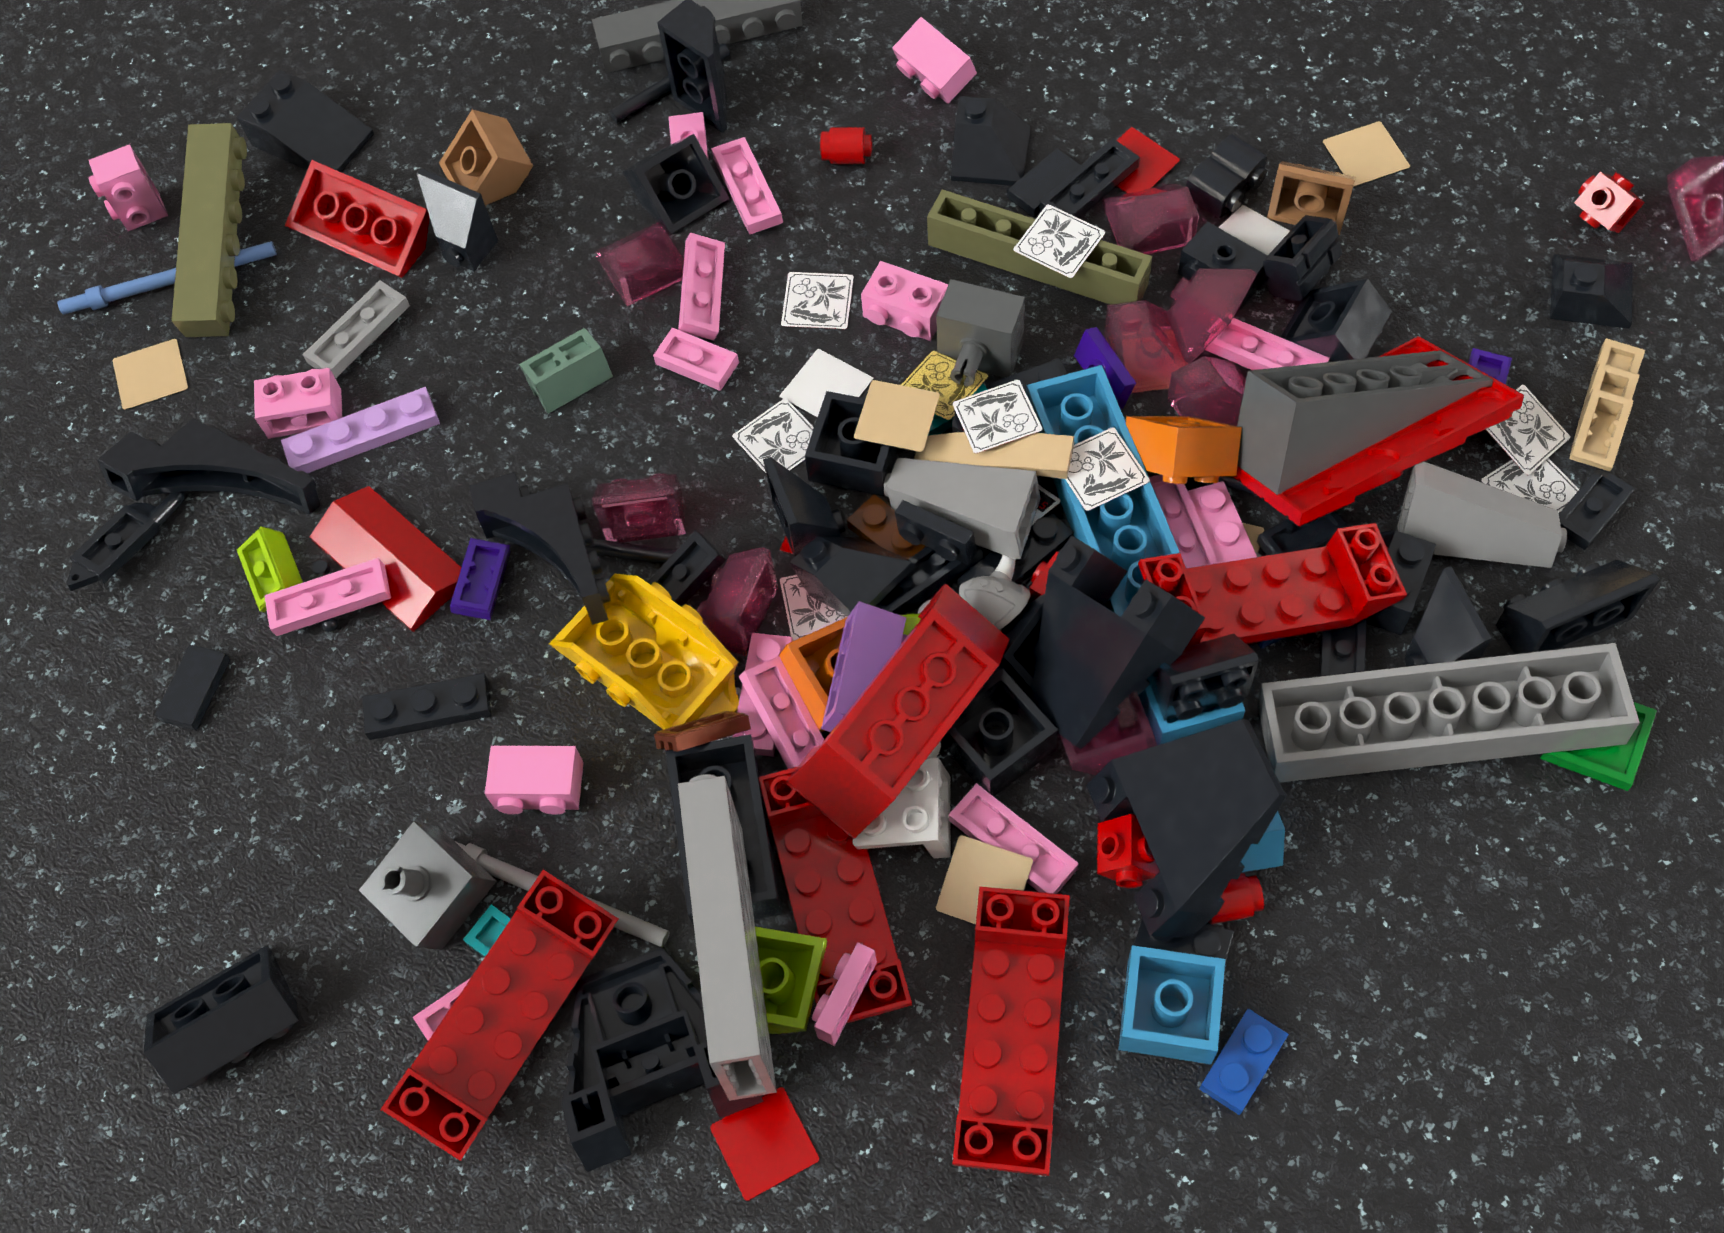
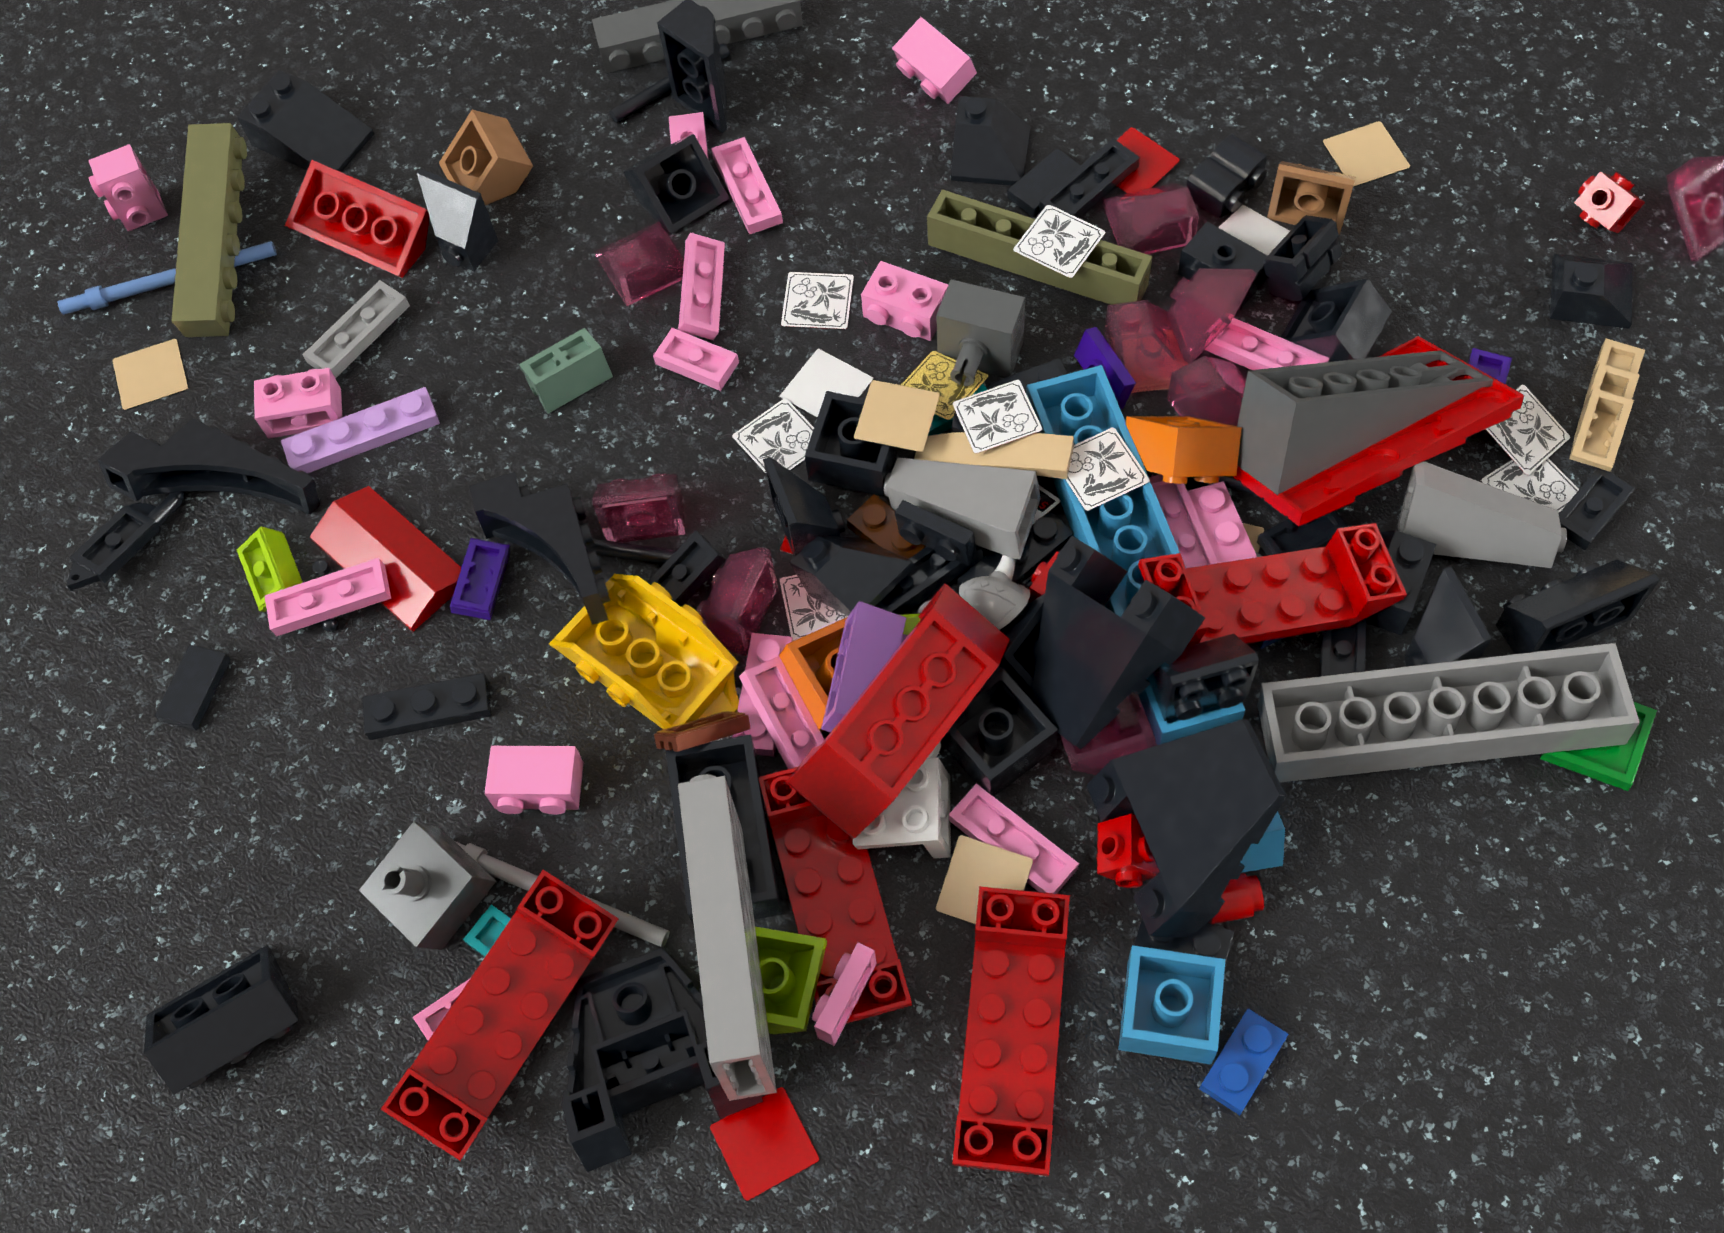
red brick [820,127,873,164] -> none

